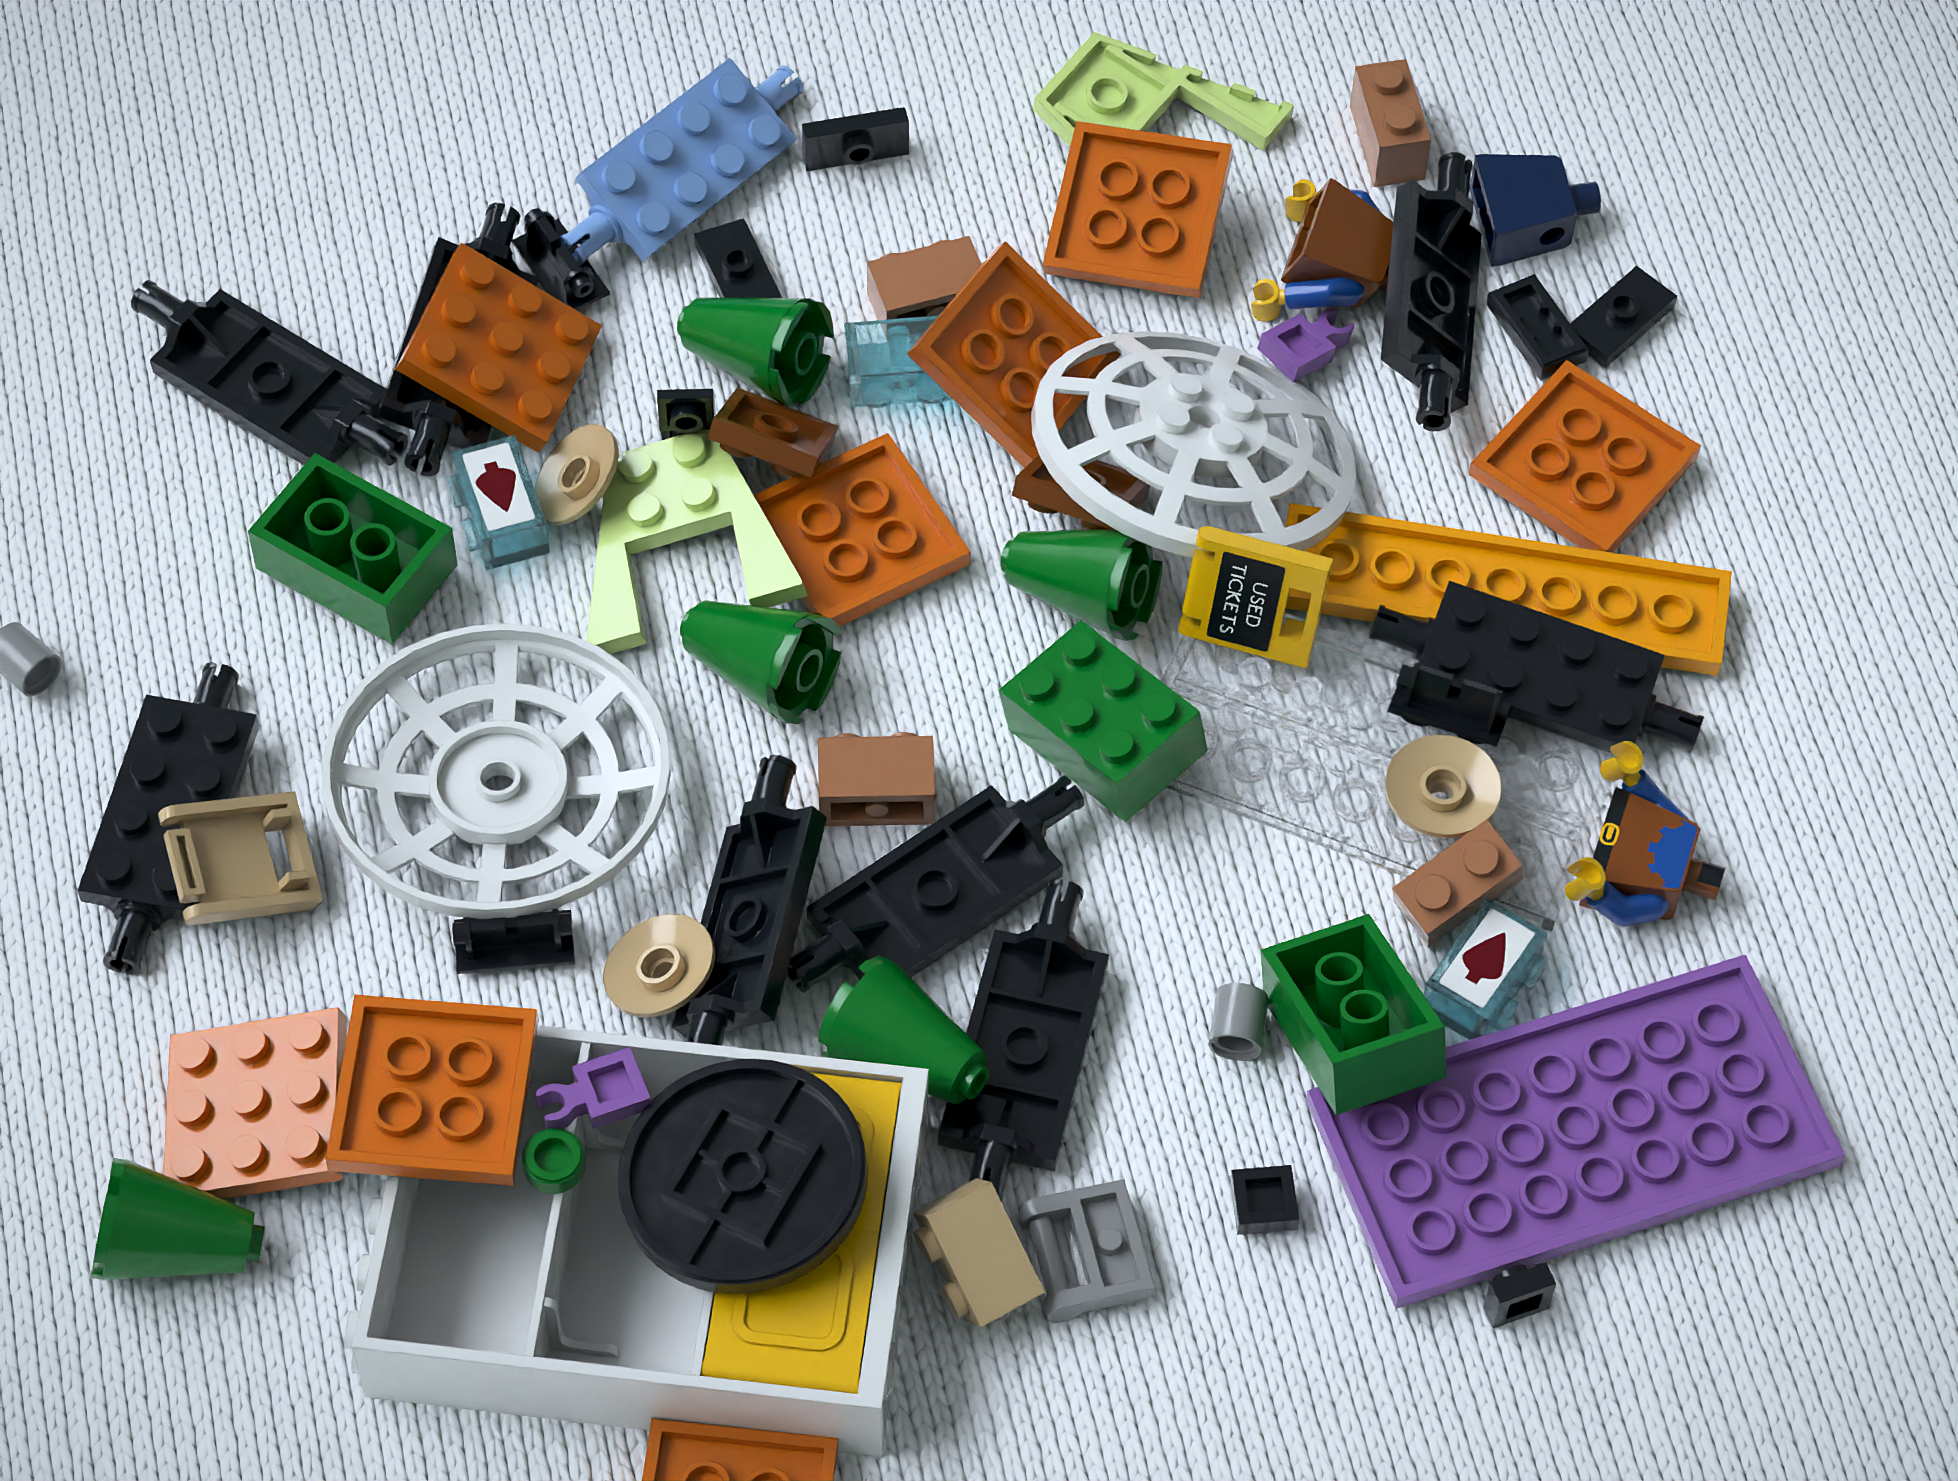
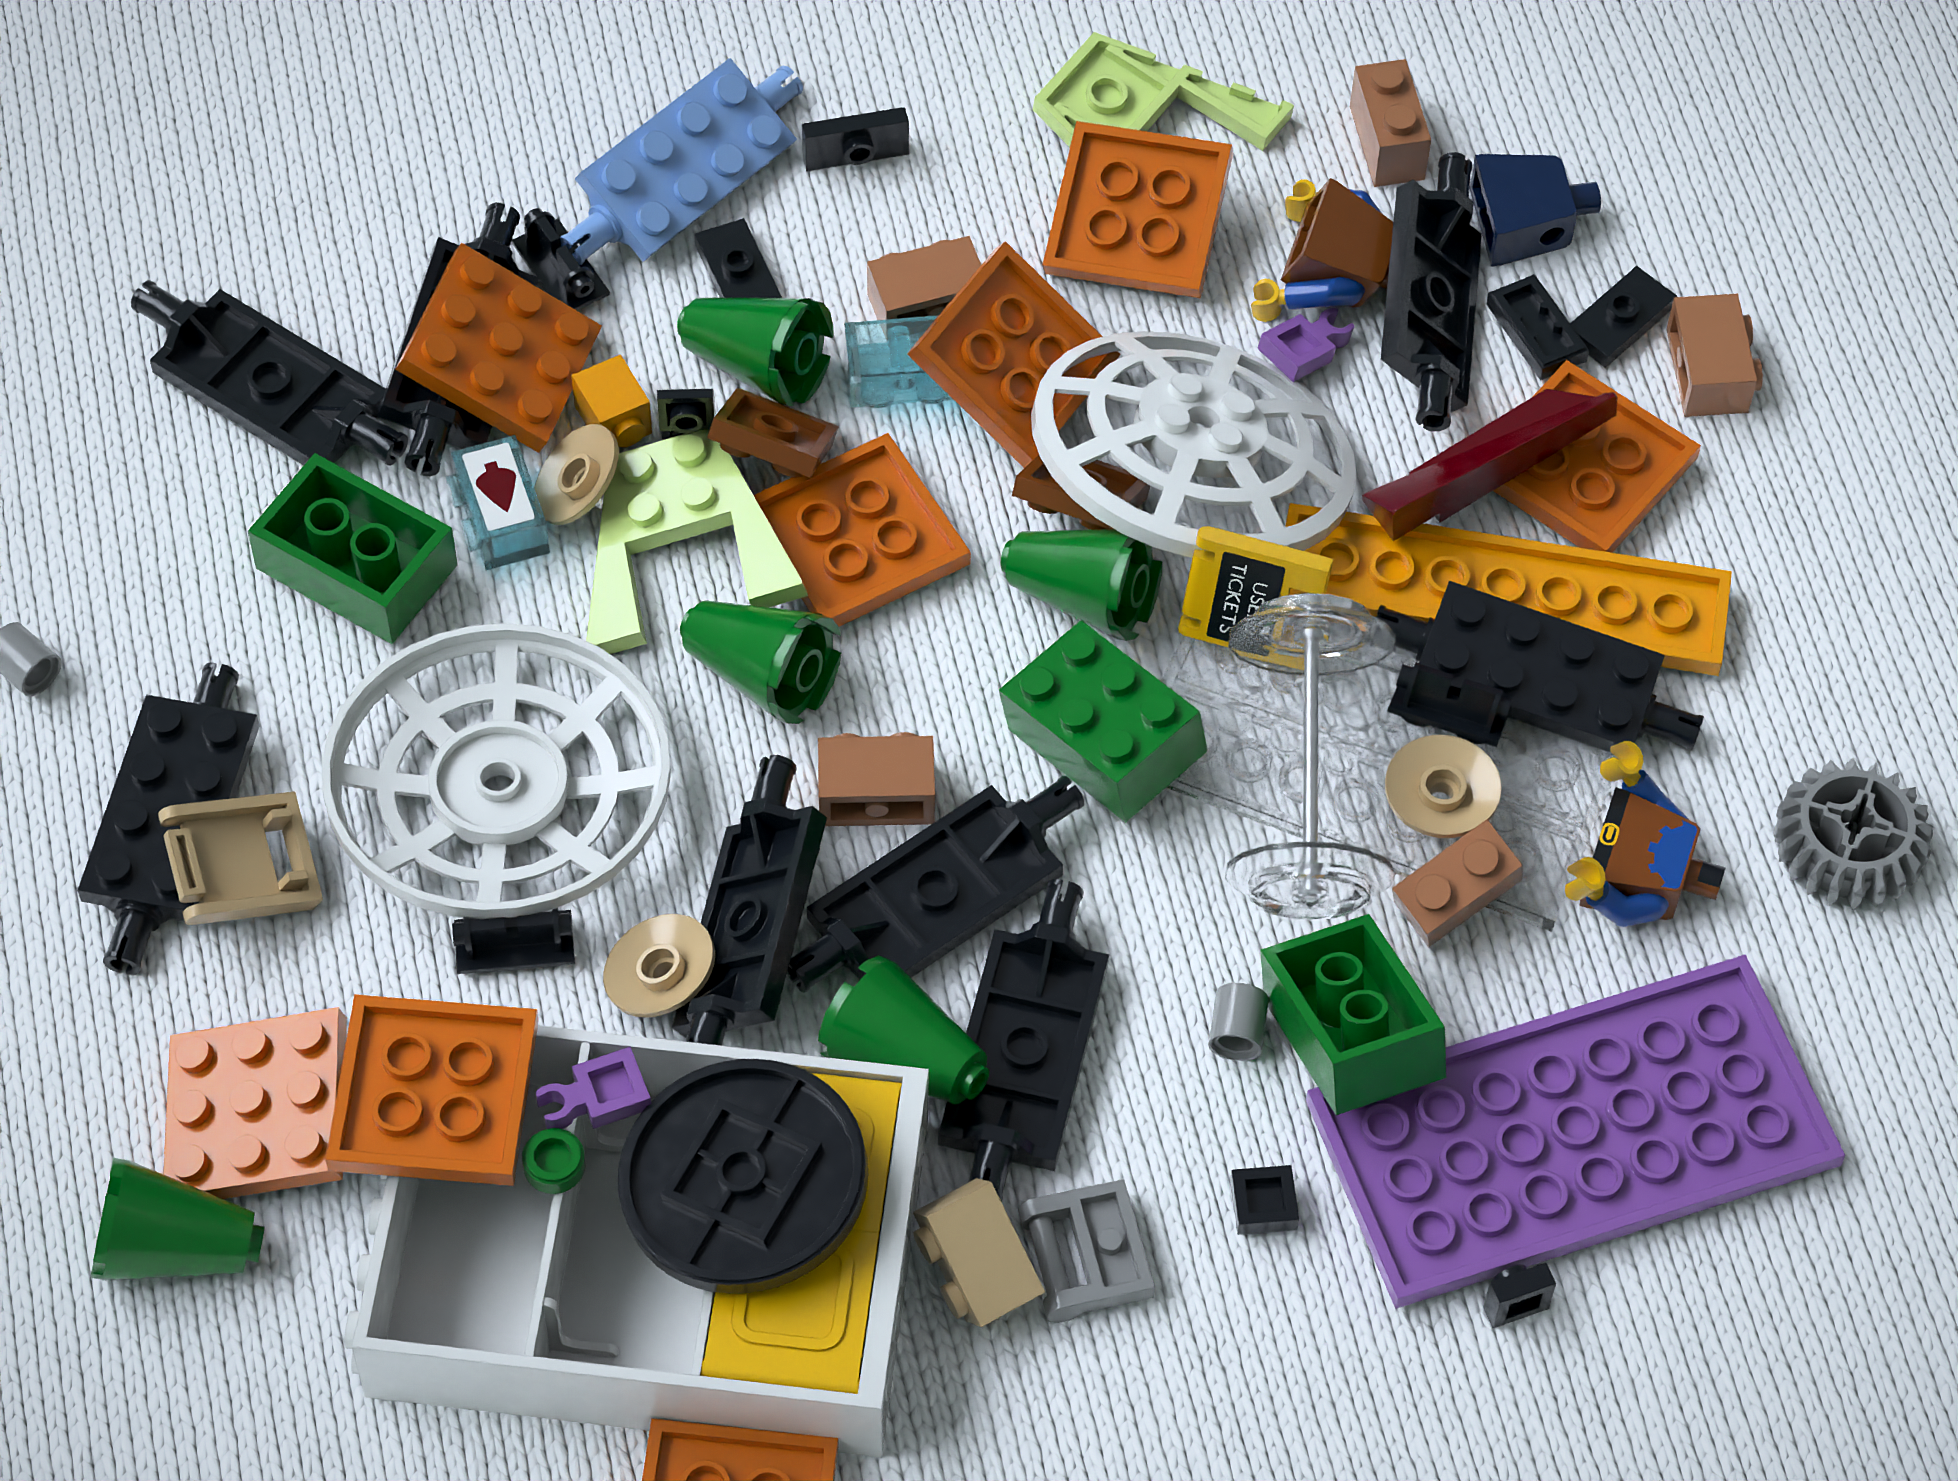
brick [1424,898,1549,1040] -> none
none -> light orange brick [571,354,652,447]
none -> clear axle [1225,593,1396,920]
none -> dark red wedge [1362,389,1618,541]
none -> nougat brick [1666,293,1763,417]
none -> light grey gear [1773,757,1933,910]

